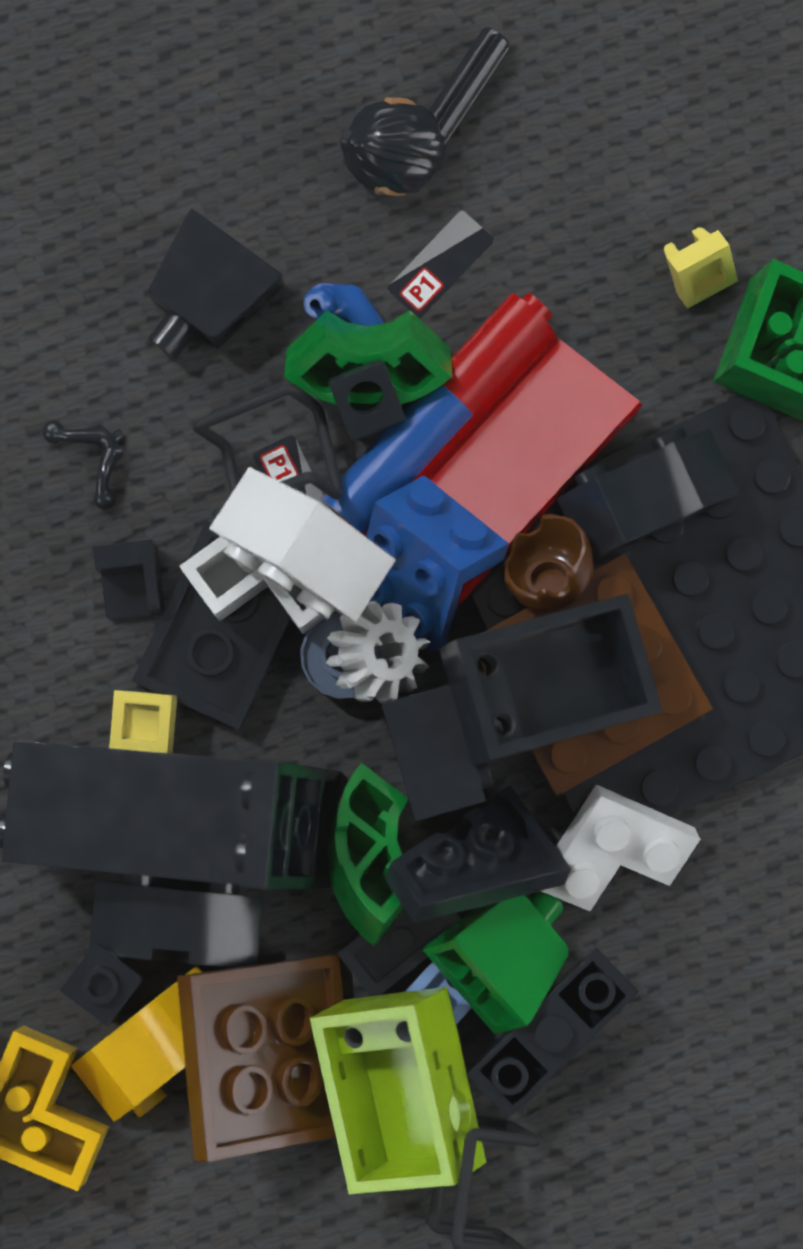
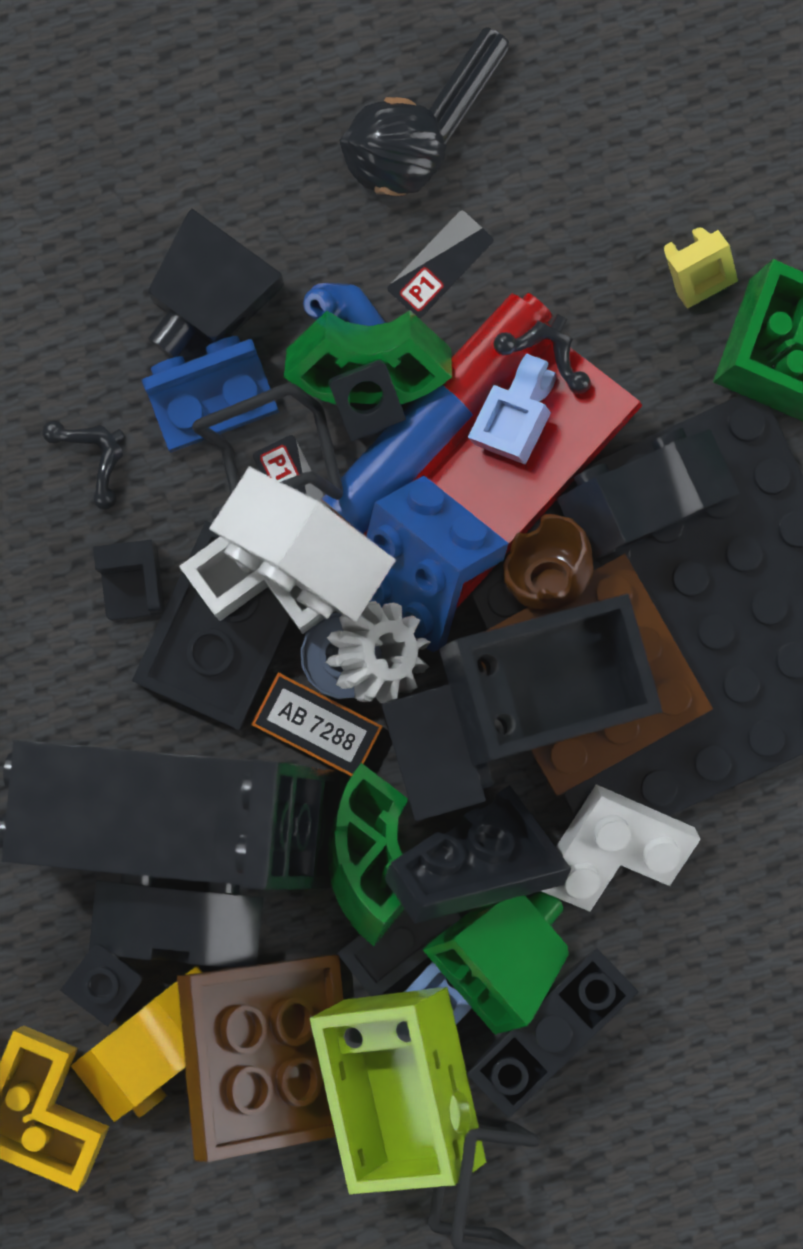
light yellow tile [109,690,177,754] -> none
none -> blue bracket [141,336,279,453]
none -> tile [251,672,383,776]
none -> light blue plate [468,354,557,465]
none -> black piece [493,314,591,394]

